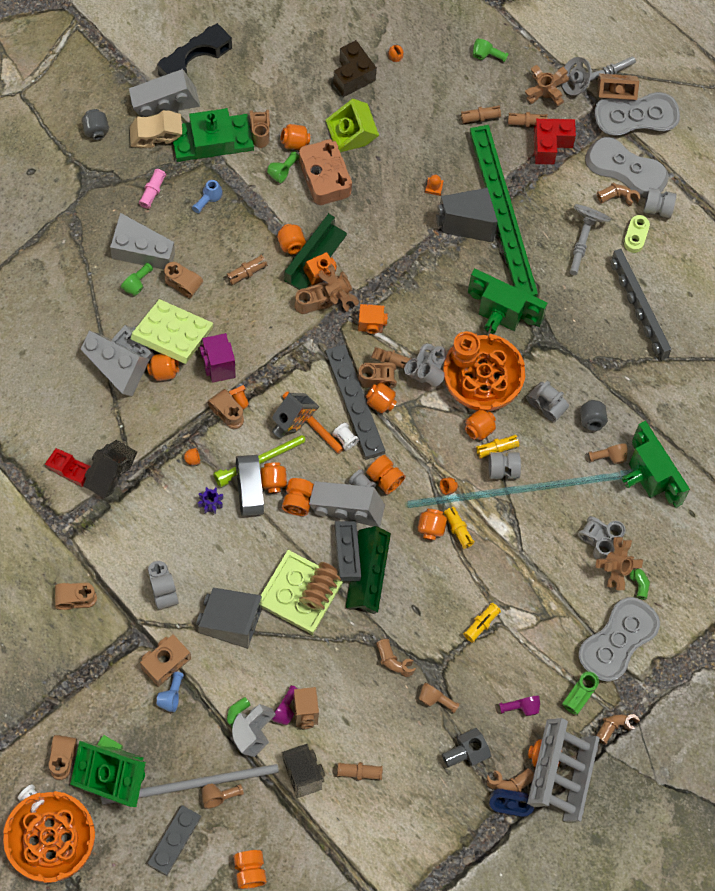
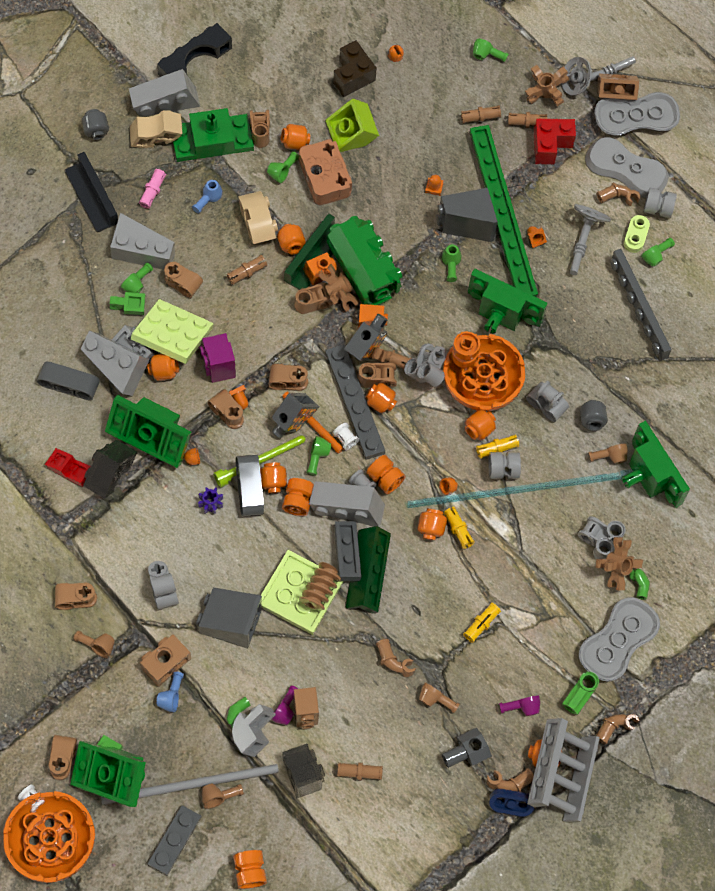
none -> dark grey beam [37,361,100,400]
none -> black panel [65,152,118,232]
none -> medium nougat bar [74,630,115,658]
none -> green brick [105,395,191,468]
none -> bright green plate [110,292,145,315]
none -> tan brick [238,191,278,244]
none -> medium nougat piece [268,364,308,391]
none -> bright green bar [307,436,331,476]
none -> green brick [327,216,403,305]
none -> dark grey torso [344,314,388,361]
none -> bright green bar [441,244,462,282]
none -> orange piece [527,226,547,248]
none -> bright green bar [641,238,675,267]

